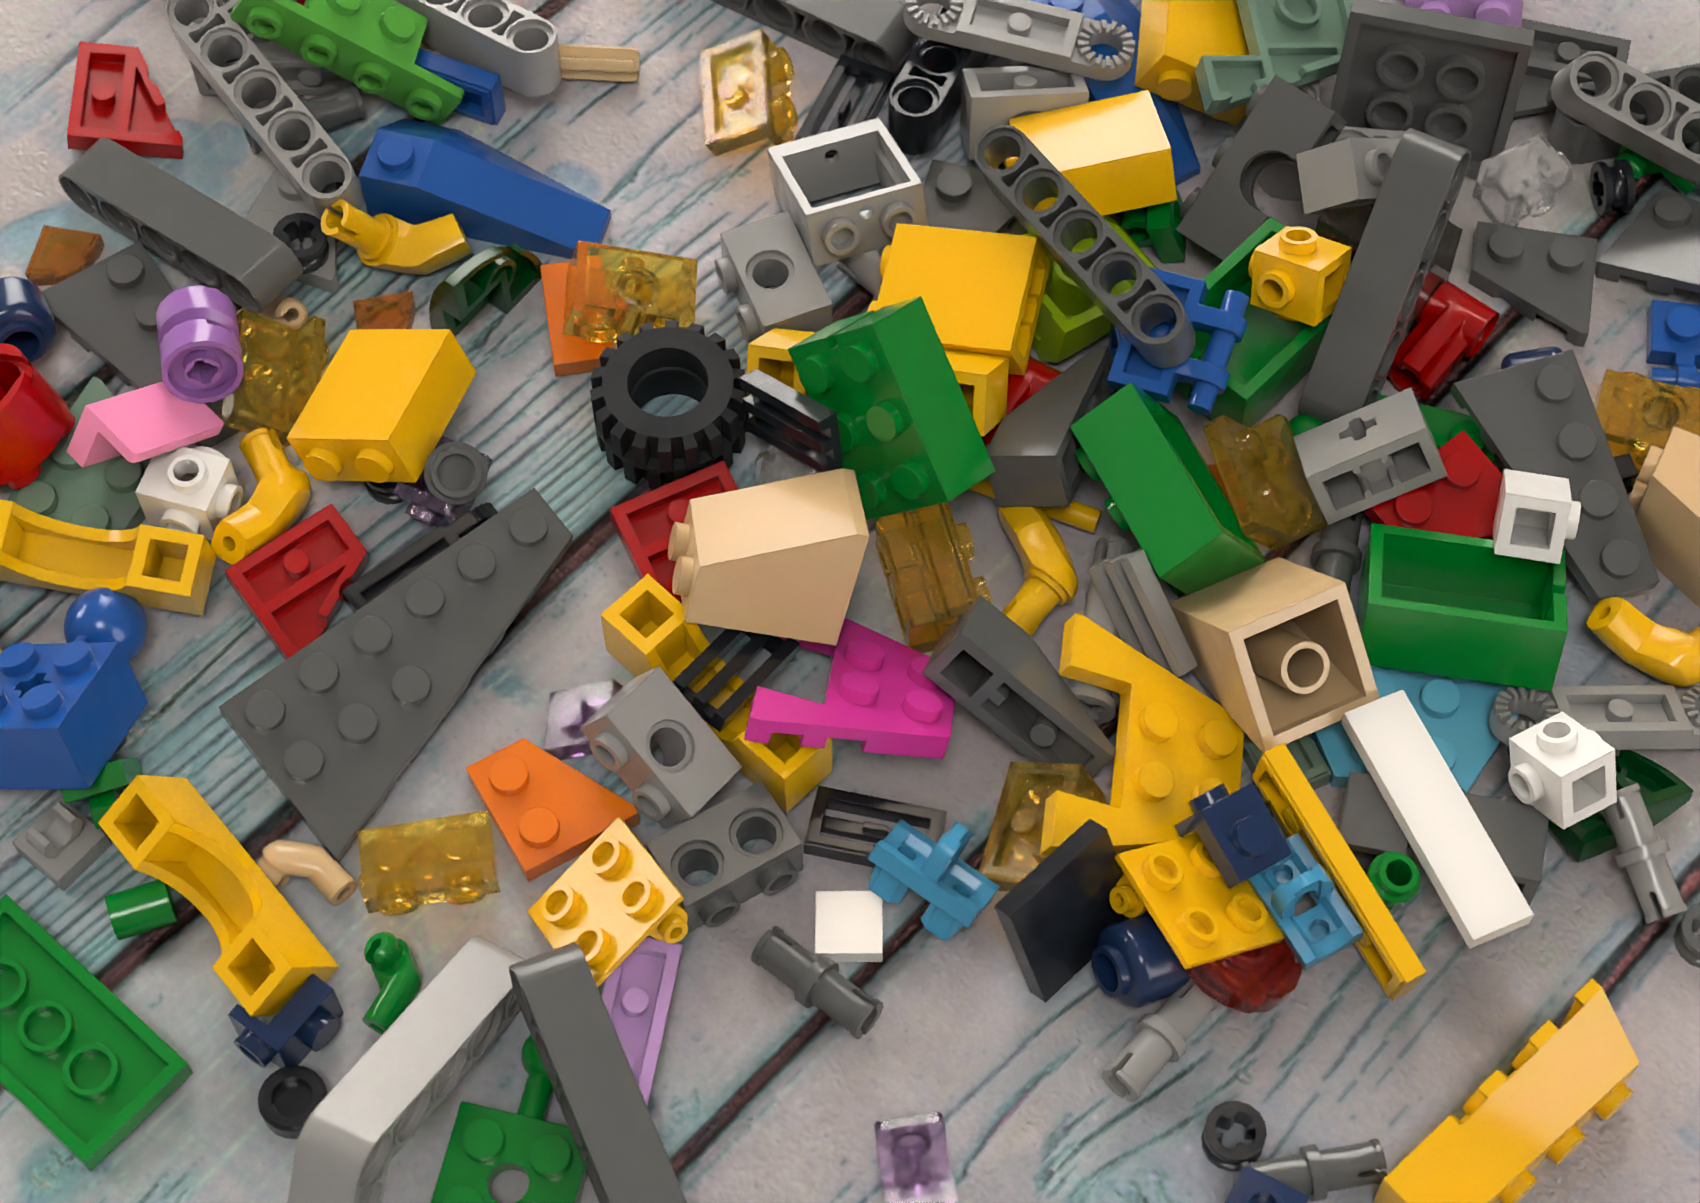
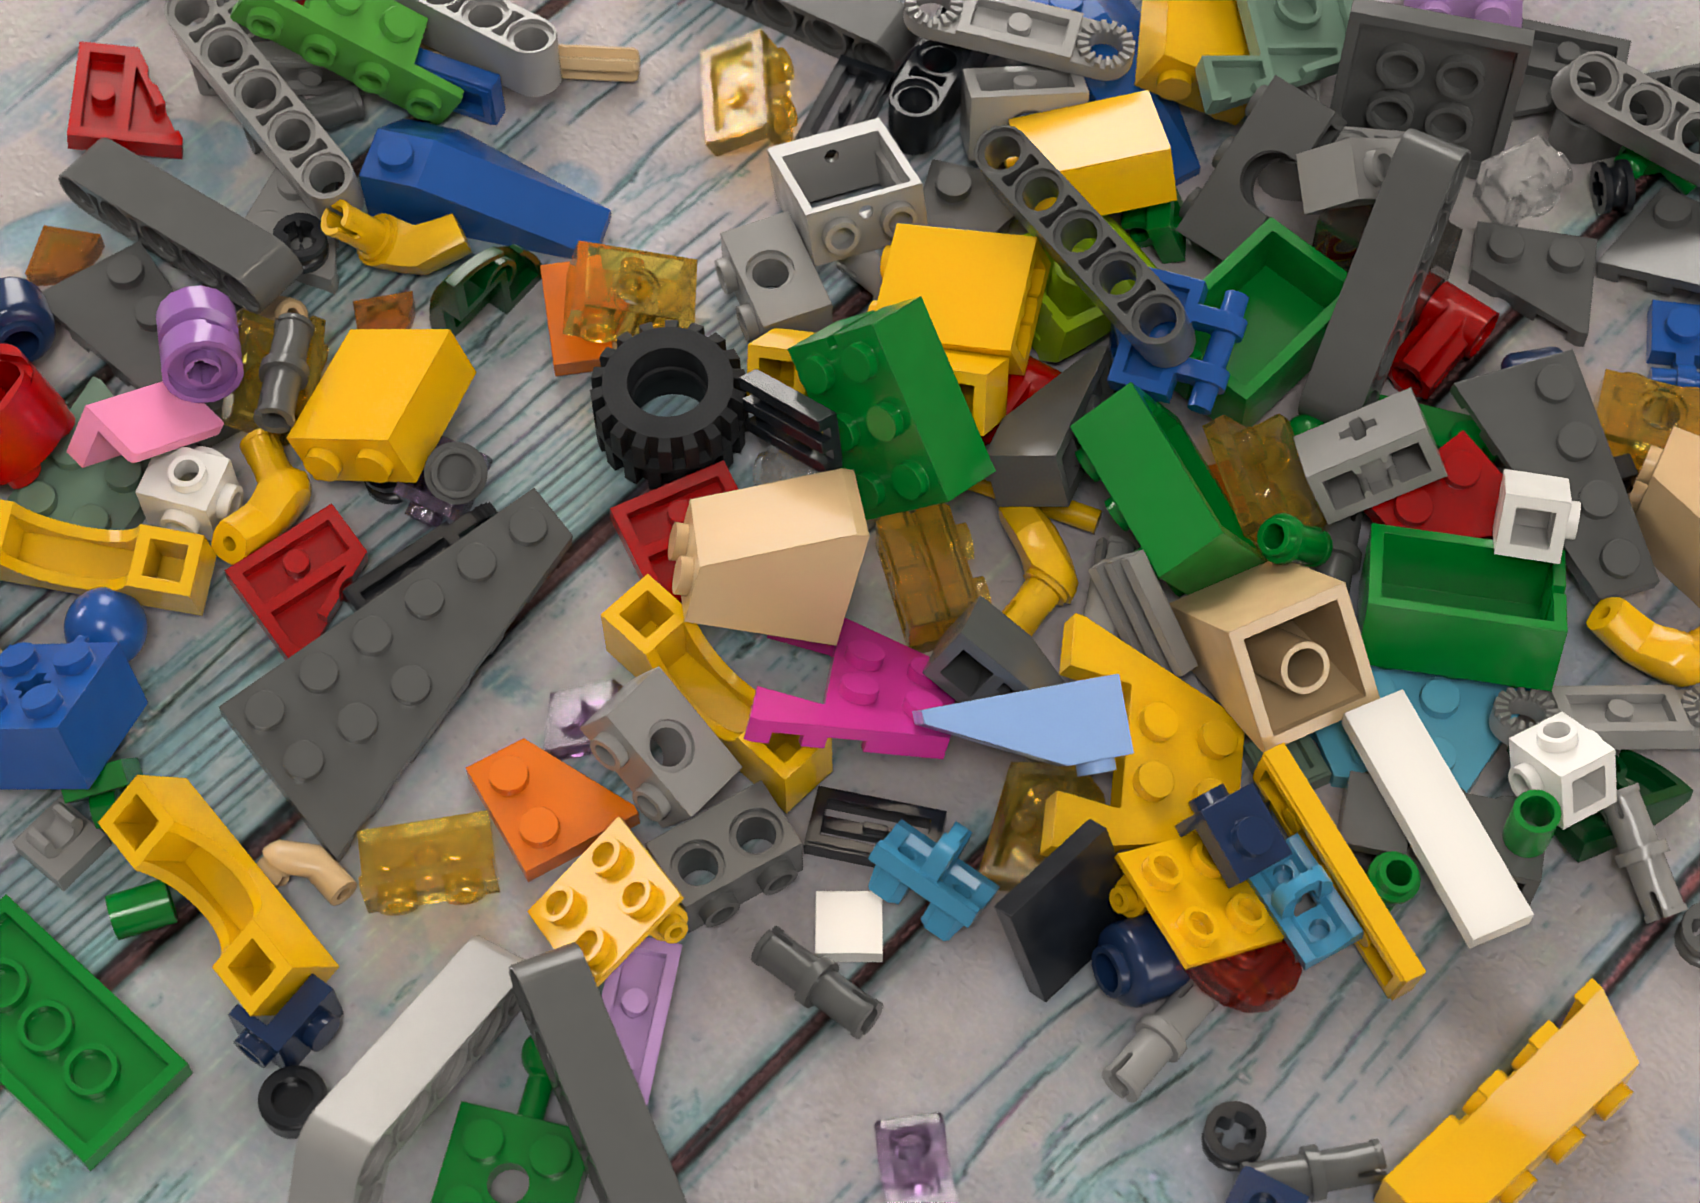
green arm [362,932,422,1035] -> none
black tile [673,628,800,732] -> none
yellow brick [1248,226,1352,327] -> none
none -> dark grey pin [253,313,314,434]
none -> light blue slope [912,674,1134,777]
none -> green pin [1257,513,1333,568]
none -> green hinge [1502,789,1561,858]

